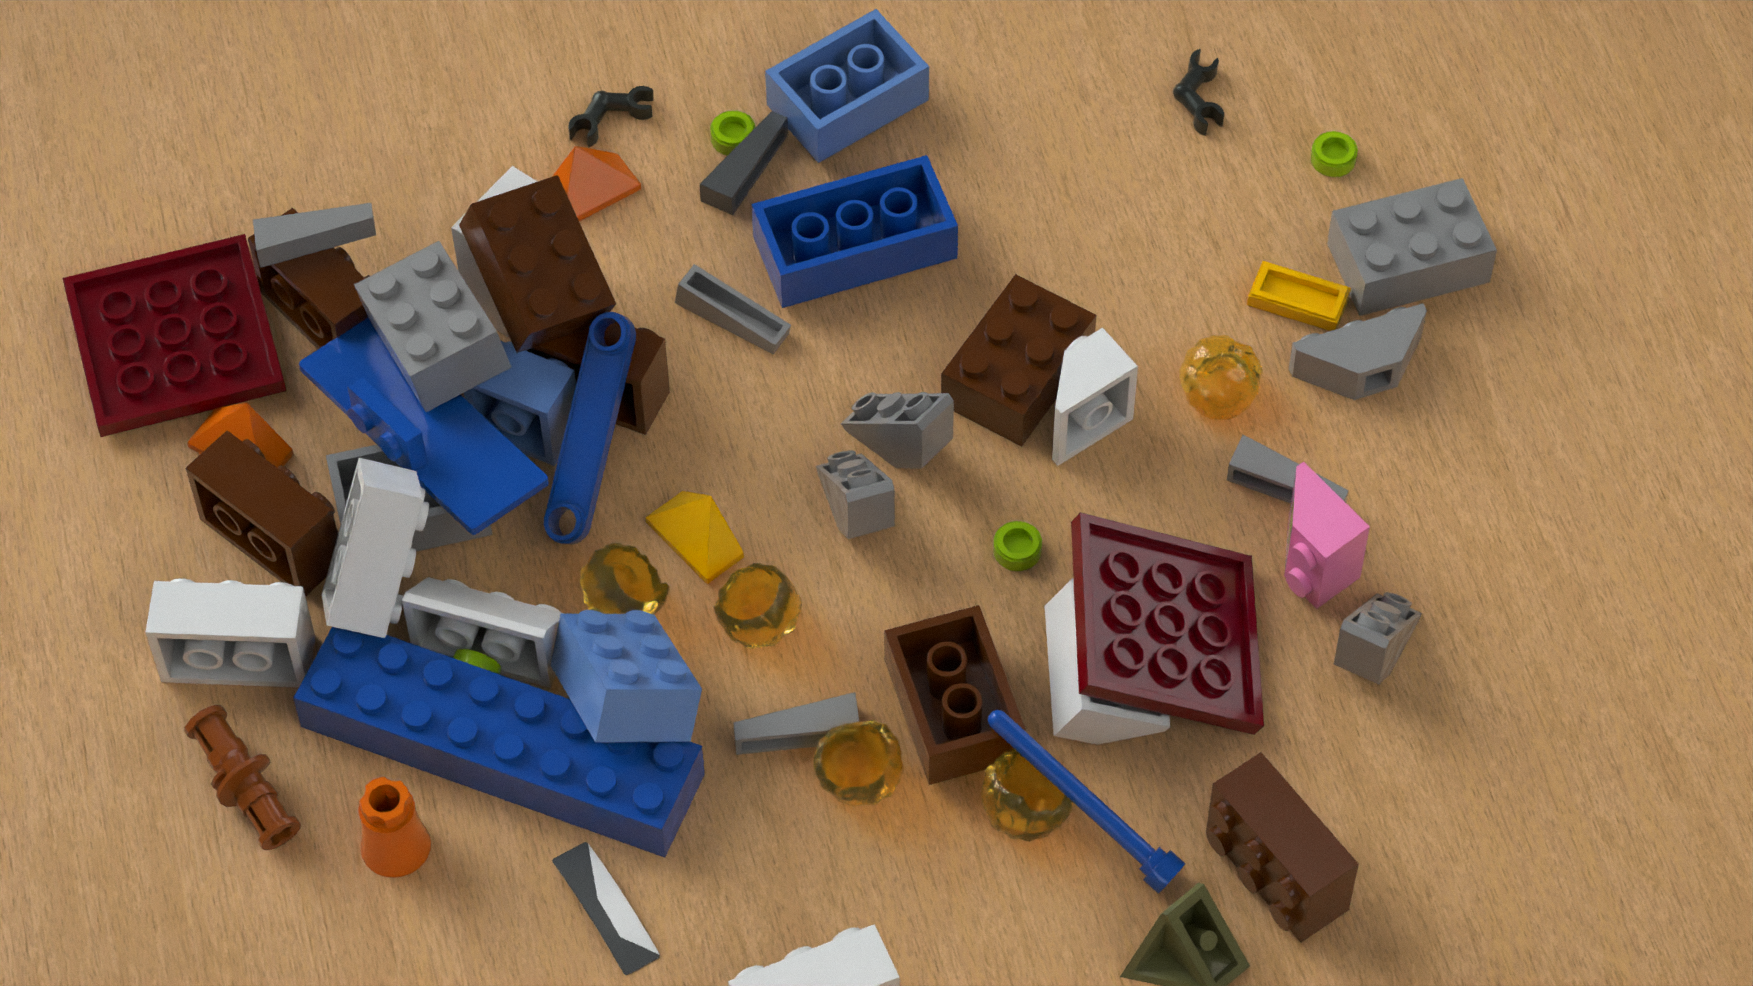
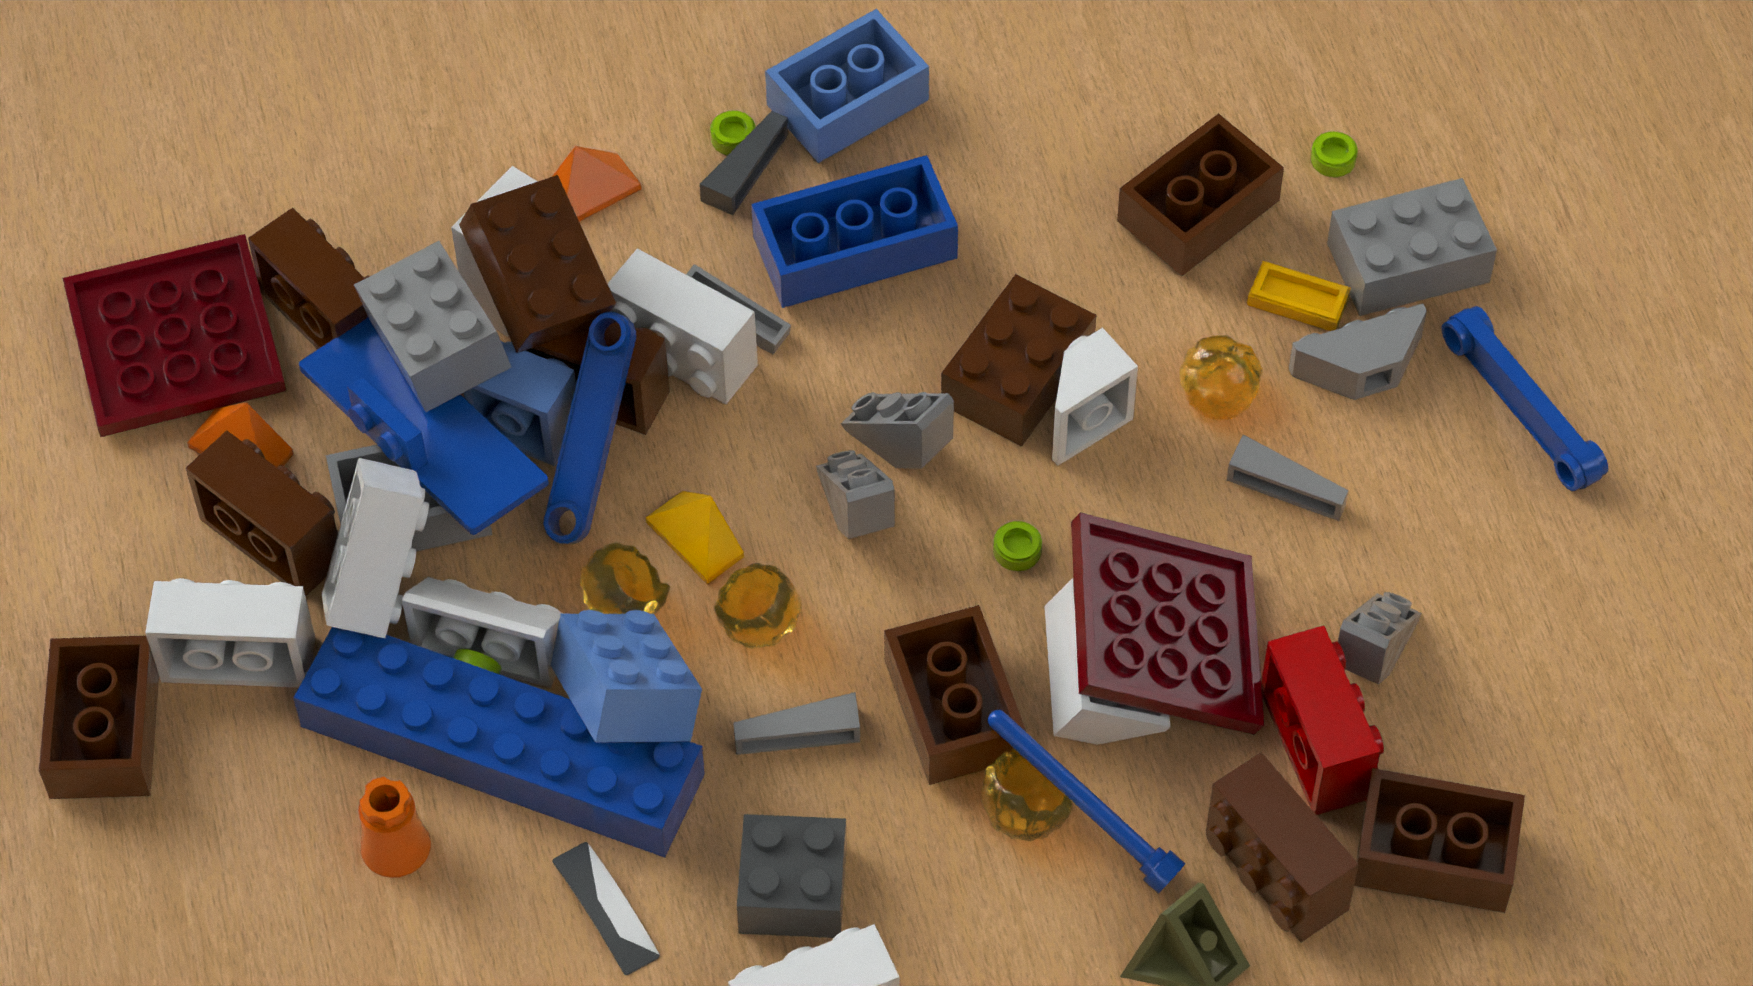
dark orange piece [184,705,301,850] -> none
light grey piece [253,203,376,268] -> none
pearl dark grey arm [568,86,654,148] -> none
clear yellow hair [813,720,904,806] -> none
pearl dark grey arm [1173,49,1224,136] -> none
bright pink slope [1284,462,1370,609] -> none
none -> reddish brown brick [39,635,159,799]
none -> white brick [608,248,758,404]
none -> dark grey brick [737,814,847,938]
none -> reddish brown brick [1117,113,1284,276]
none -> red brick [1261,625,1384,815]
none -> reddish brown brick [1354,768,1525,913]
none -> blue piece [1442,306,1608,491]

